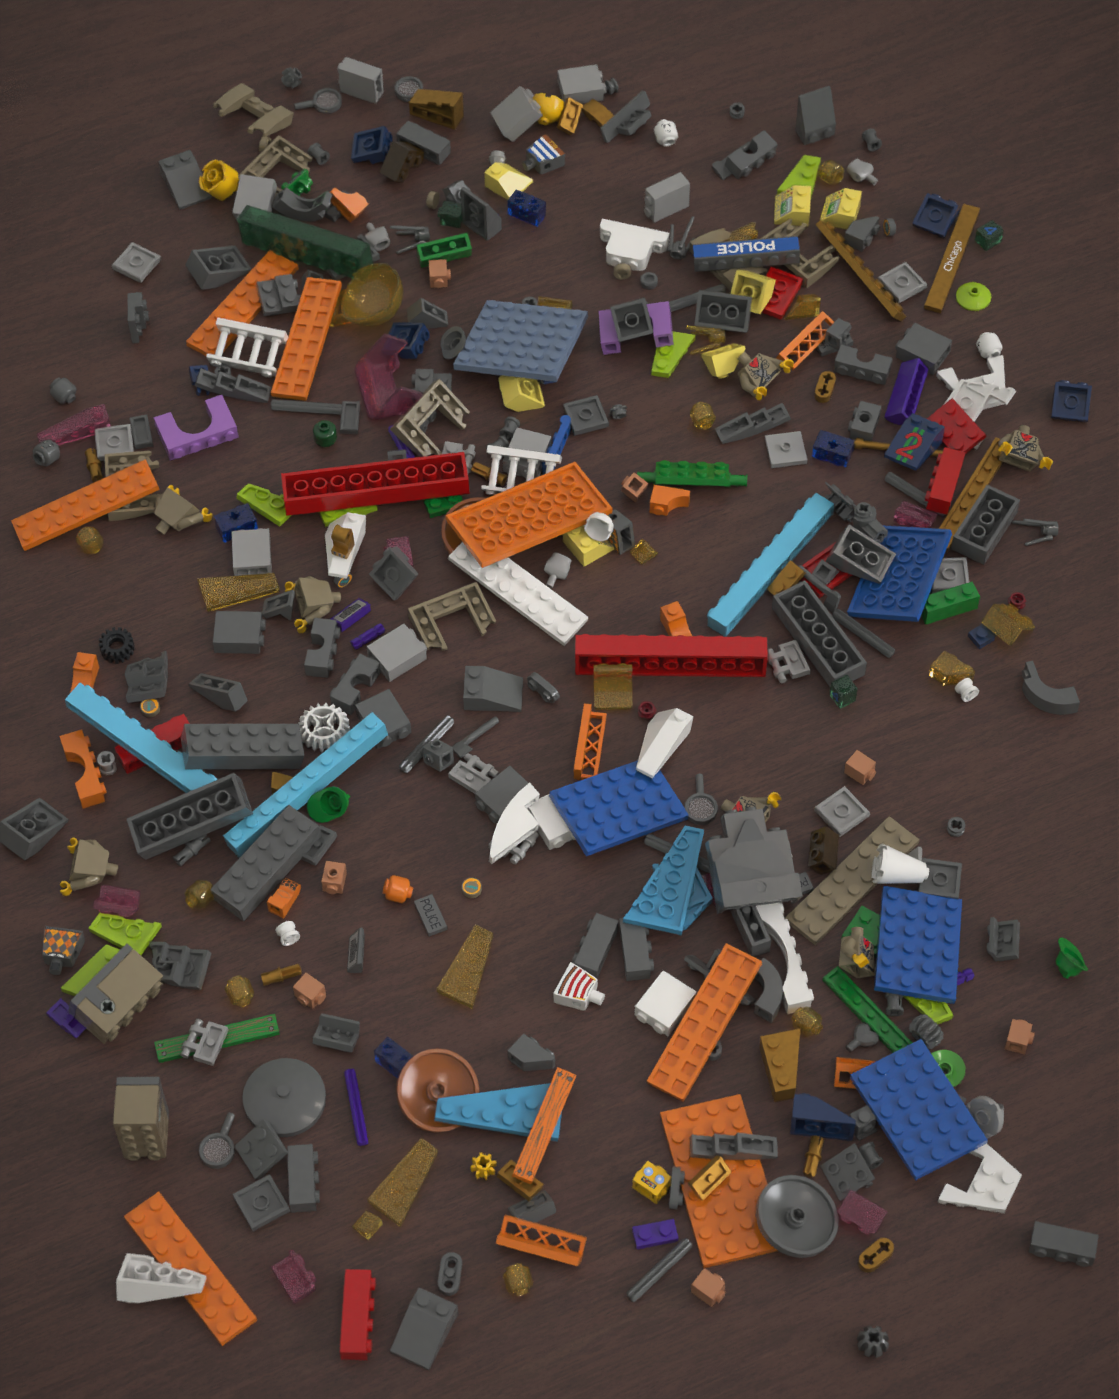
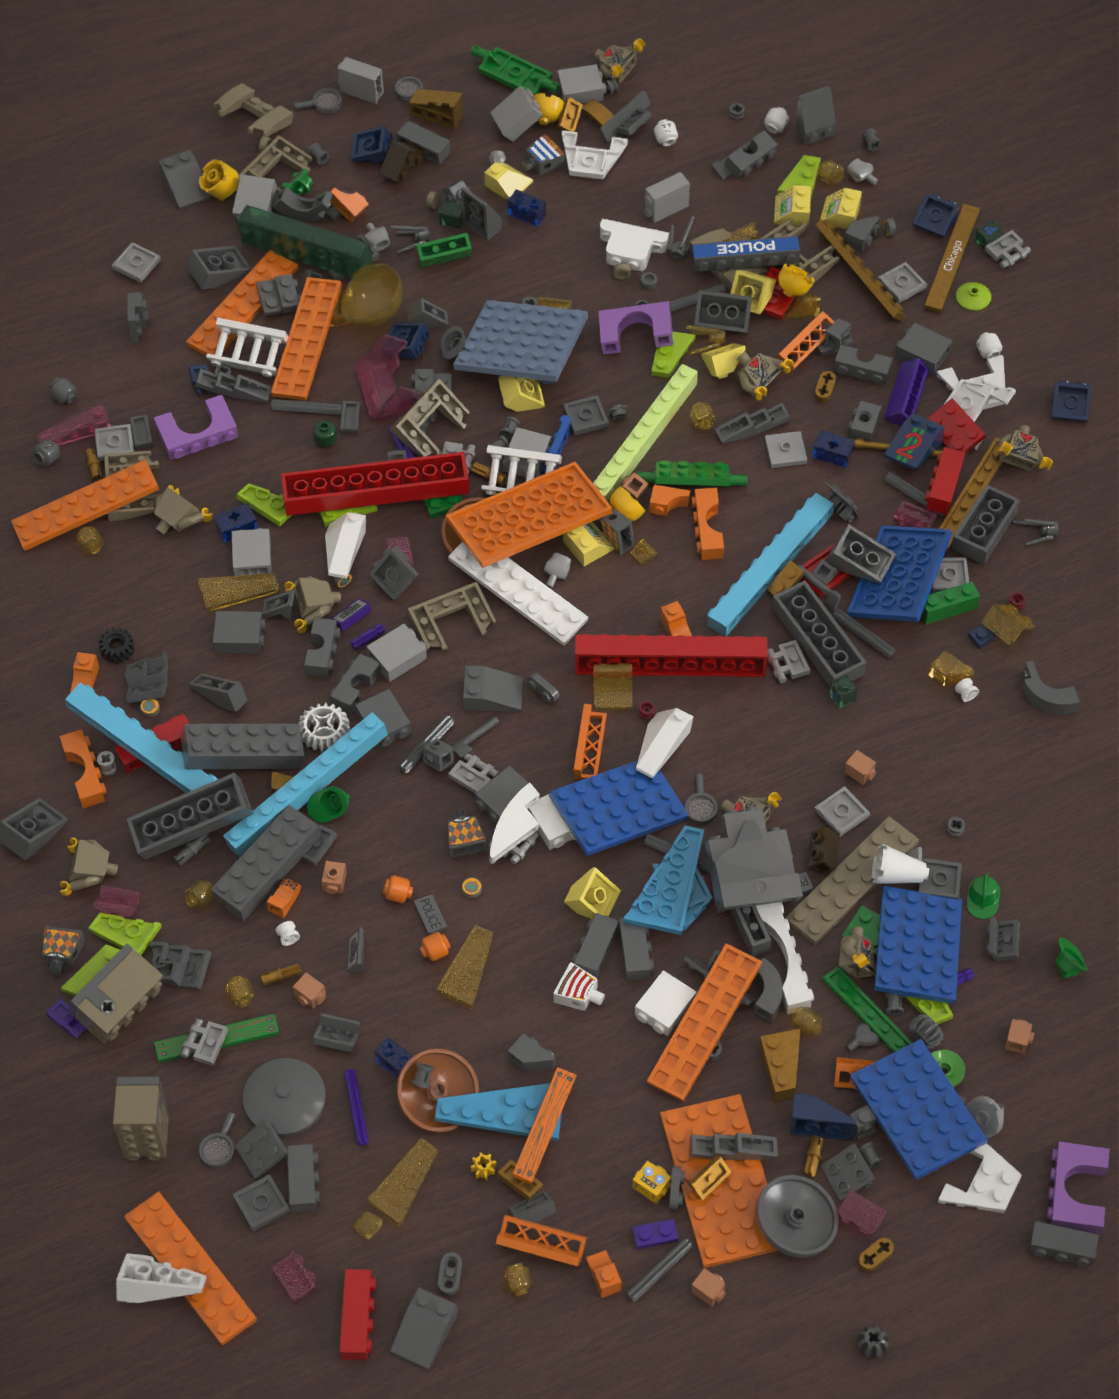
dark grey gear [281,67,302,89] -> none
pearl gold leg [331,524,355,559] -> none
nougat brick [429,260,451,288] -> none
white hair [584,512,614,542] -> none
dark grey slope [609,297,653,342] -> none
dark grey piece [853,502,888,543] -> none
none -> dark grey bush [411,1062,435,1088]
none -> orange head [419,932,451,961]
none -> dark grey torso [448,810,487,858]
none -> green plate [470,45,560,95]
none -> white wing [562,131,628,179]
none -> light yellow slope [564,867,621,919]
none -> orange arch [586,1250,622,1298]
none -> yellowish green brick [593,364,698,503]
none -> dark tan torso [594,39,645,84]
none -> yellow cylinder [609,486,645,522]
none -> orange arch [691,488,724,560]
none -> white head [764,107,789,134]
none -> yellow cylinder [778,264,815,297]
none -> green piece [967,874,1000,919]
none -> light grey plate [985,230,1031,269]
none -> medium lavender arch [1047,1142,1109,1235]

